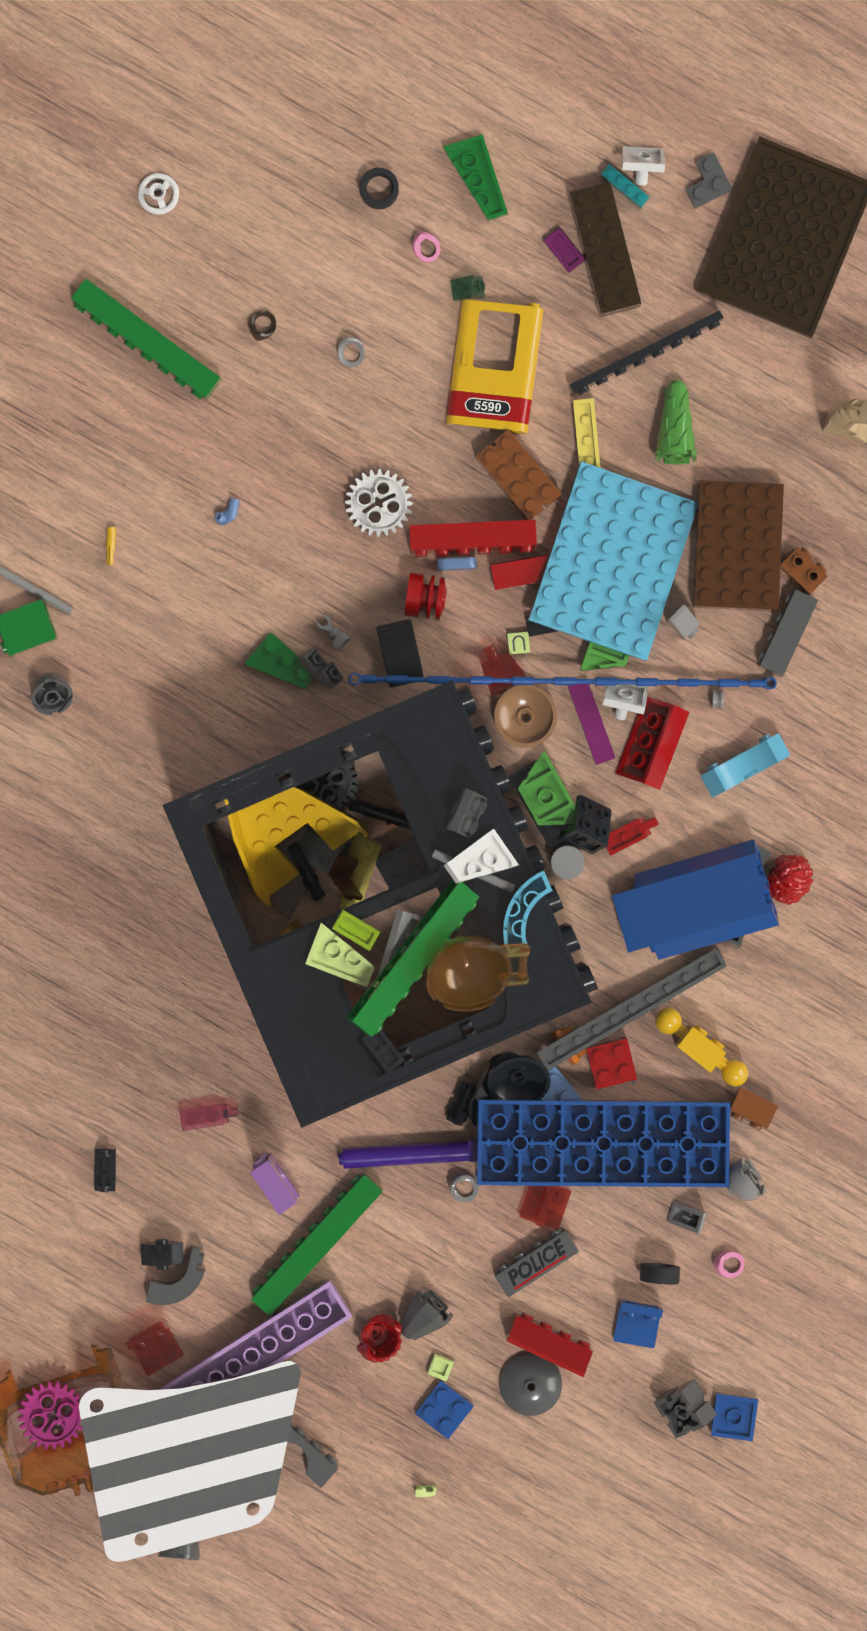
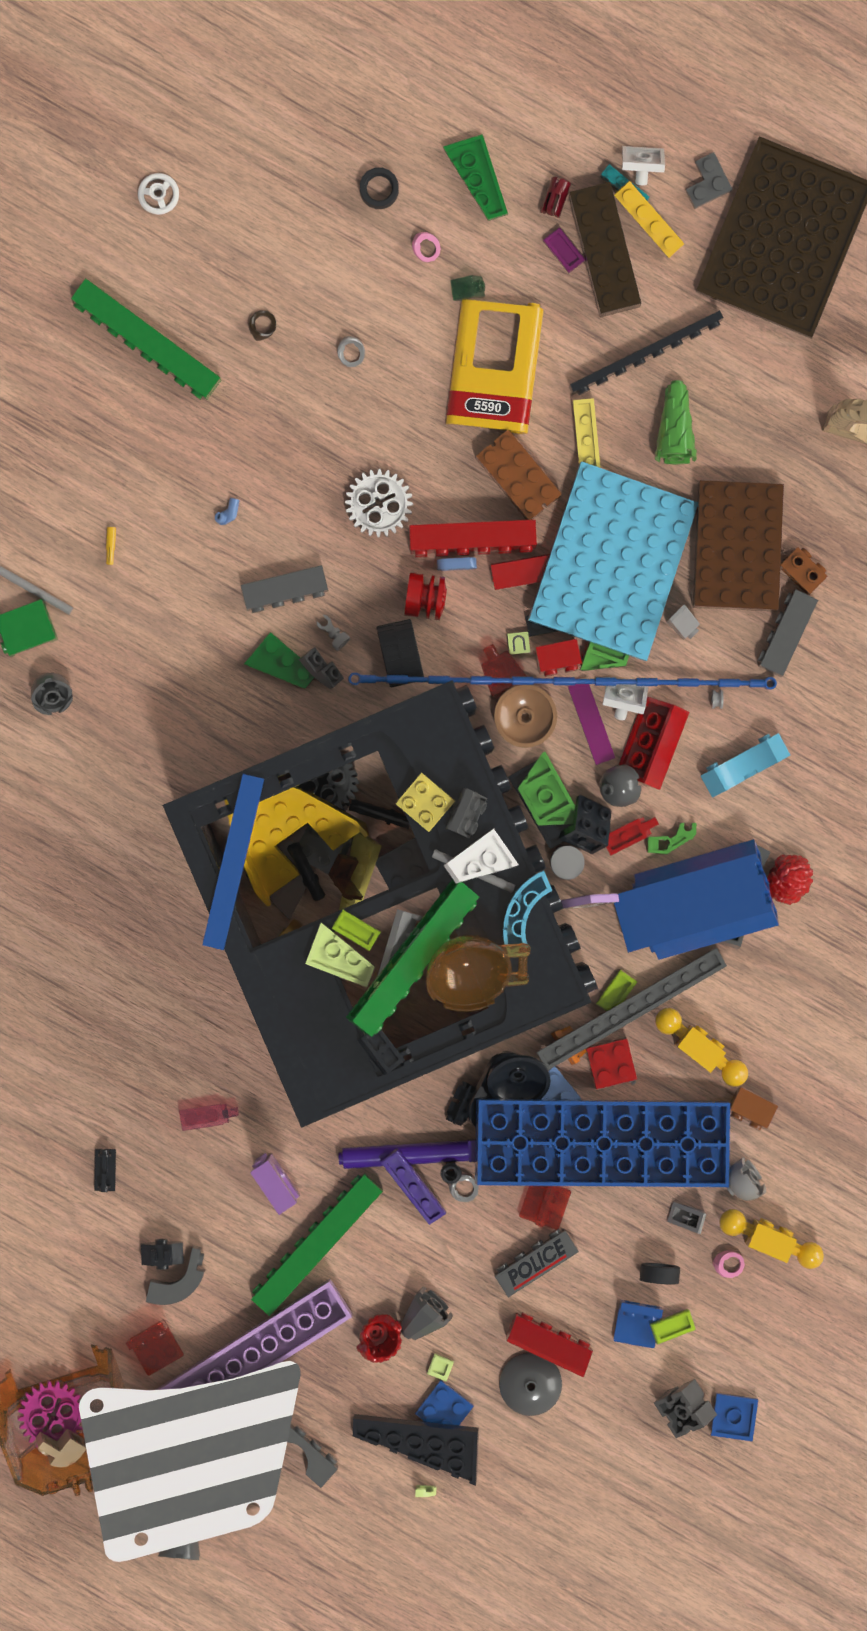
none -> tan brick [35,1429,86,1467]
none -> blue tile [202,774,265,950]
none -> dark grey brick [241,565,329,613]
none -> black wing [353,1414,479,1486]
none -> dark purple tile [380,1148,446,1225]
none -> light yellow hinge [396,773,455,832]
none -> black cone [440,1162,461,1184]
none -> red brick [535,639,582,677]
none -> dark red arm [540,176,571,218]
none -> lavender tile [561,894,619,909]
none -> lime tile [596,970,637,1011]
none -> dark grey cylinder [599,764,642,807]
none -> yellow plate [614,181,684,258]
none -> bright green piece [647,823,697,854]
none -> lime tile [649,1309,696,1344]
none -> yellow brick [719,1209,824,1269]

